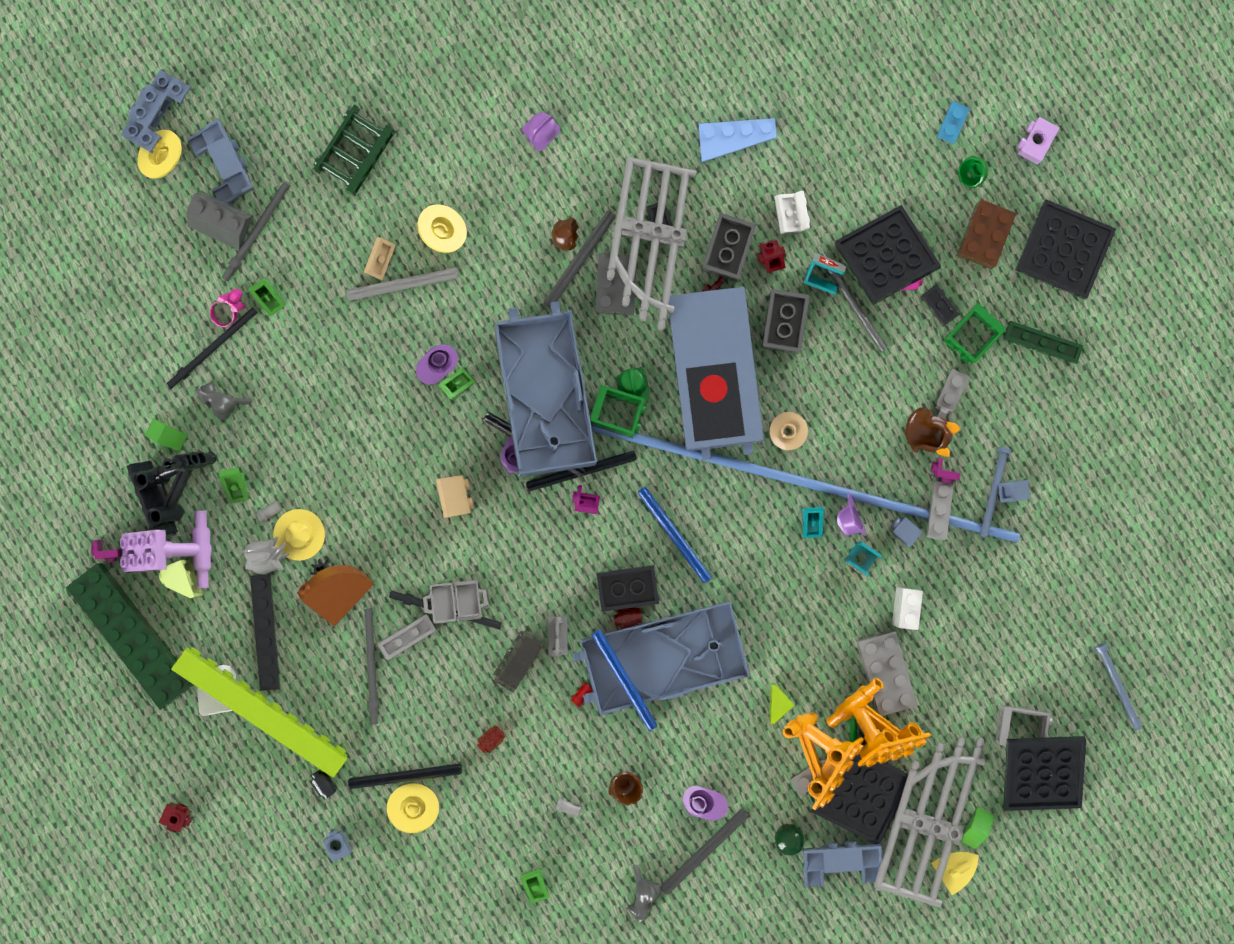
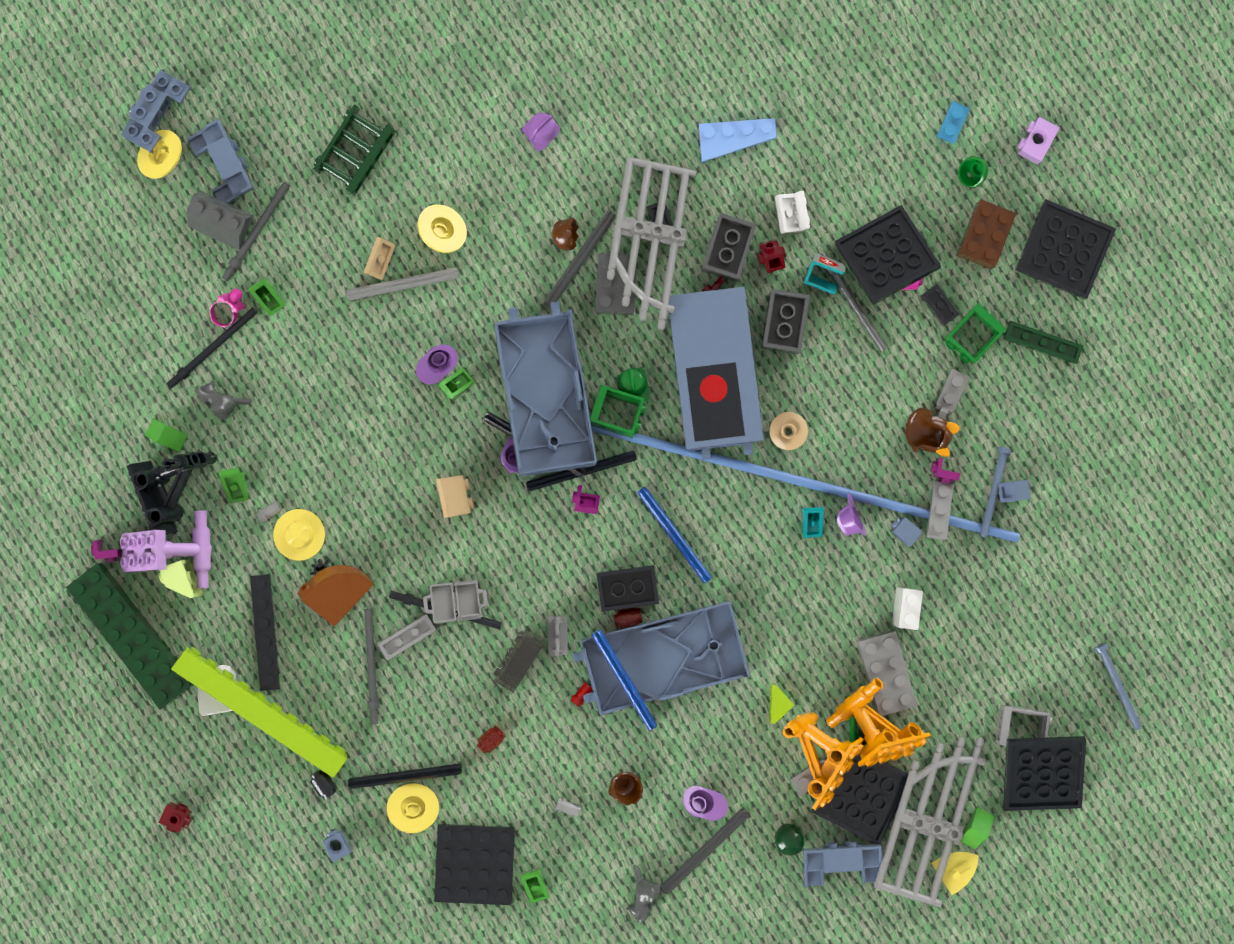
light grey hair [244,537,289,575] -> none
teal piece [844,541,882,577] -> none
none -> black plate [434,824,515,905]

